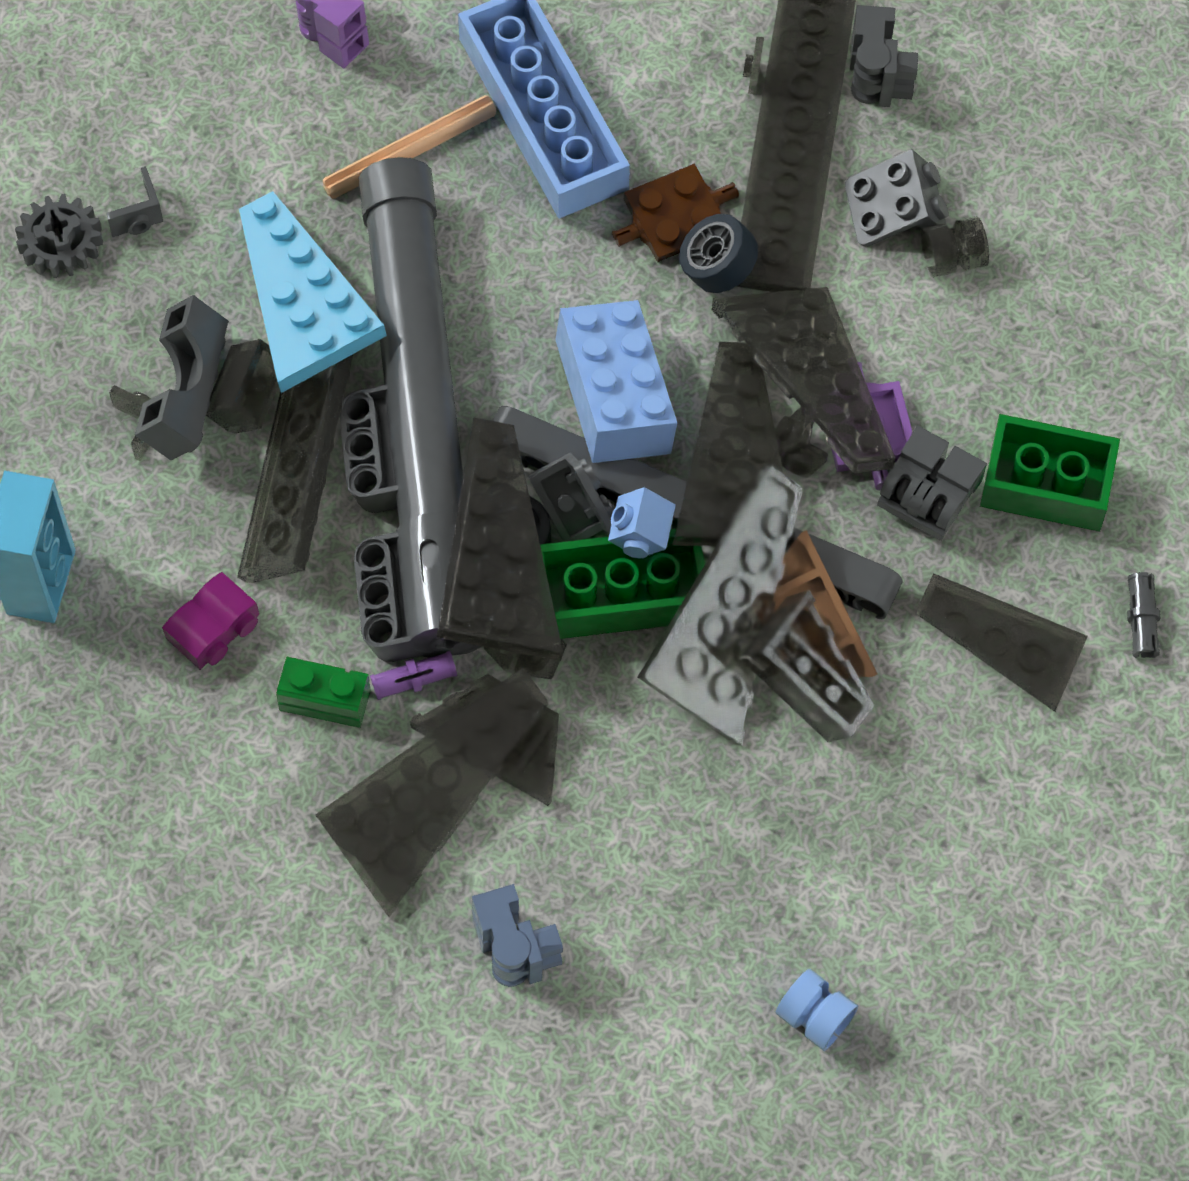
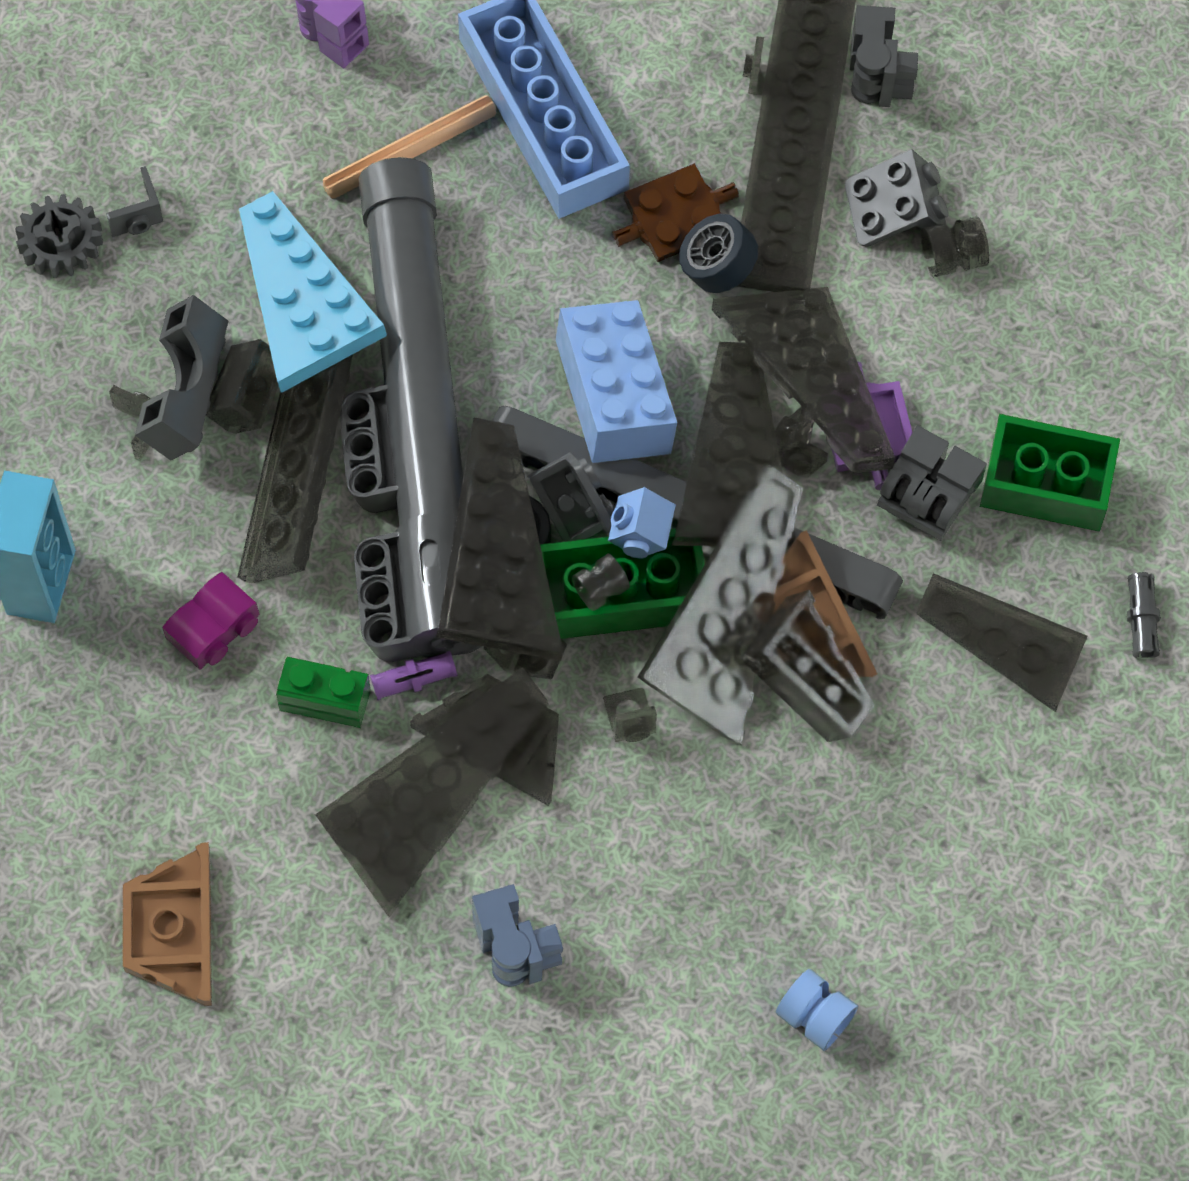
none -> medium nougat wing [123,842,212,1006]
none -> clear smoke wheel [572,554,630,611]
none -> clear smoke bracket [603,688,657,742]

